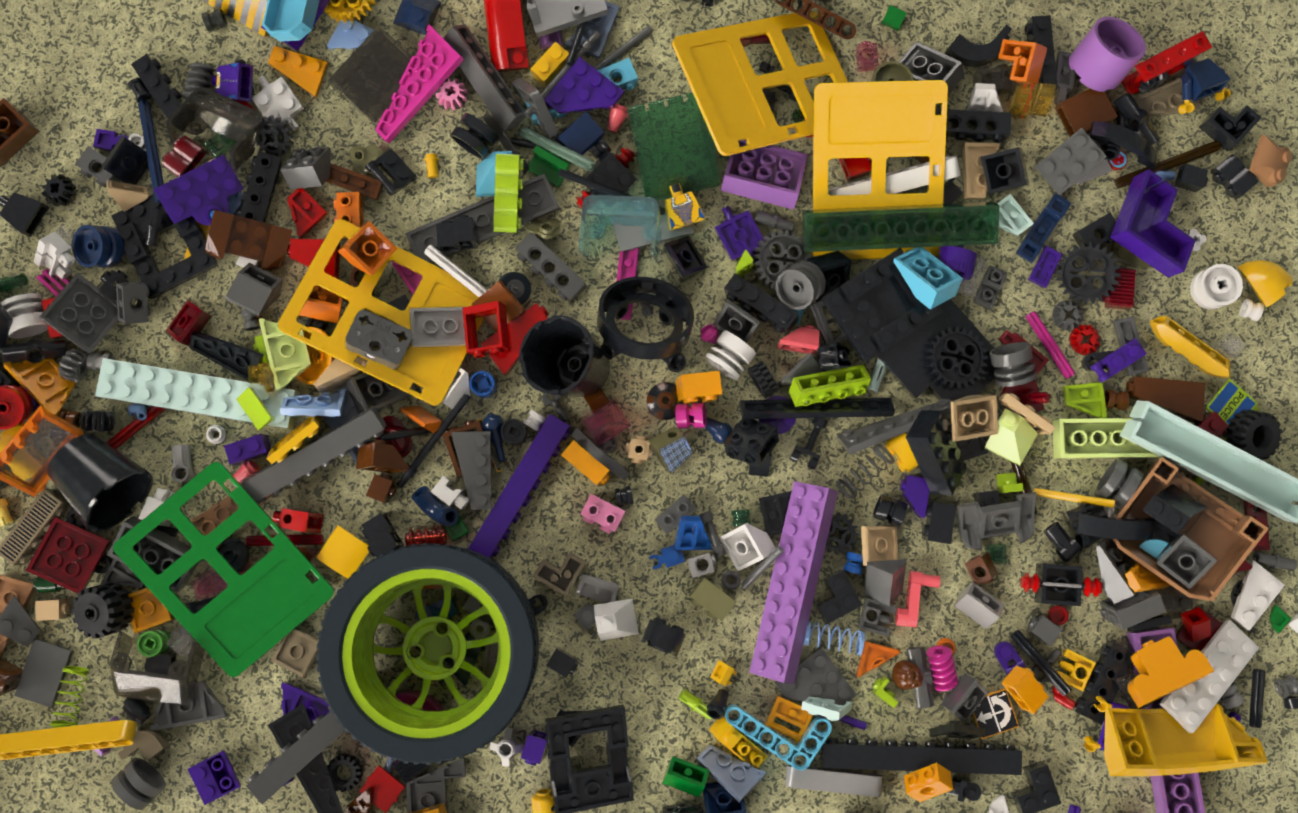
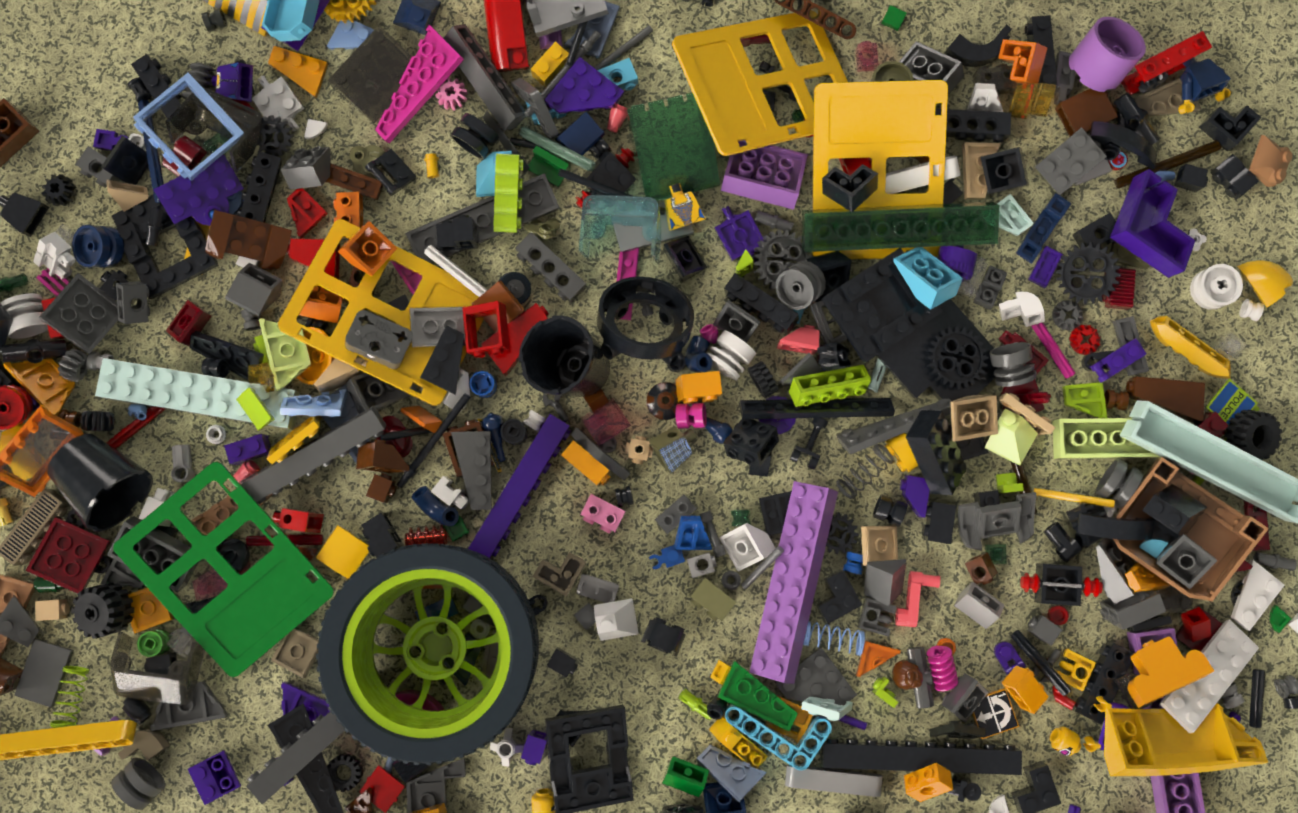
none -> light blue window [133,73,244,181]
none -> black wheel [201,357,230,378]
none -> white tile [304,119,328,139]
none -> black wing [420,325,464,395]
none -> dark blue cylinder [685,336,712,373]
none -> green wing [717,660,798,731]
none -> black brick [822,164,878,212]
none -> white brick [999,292,1045,327]
none -> yellow head [1050,726,1081,756]

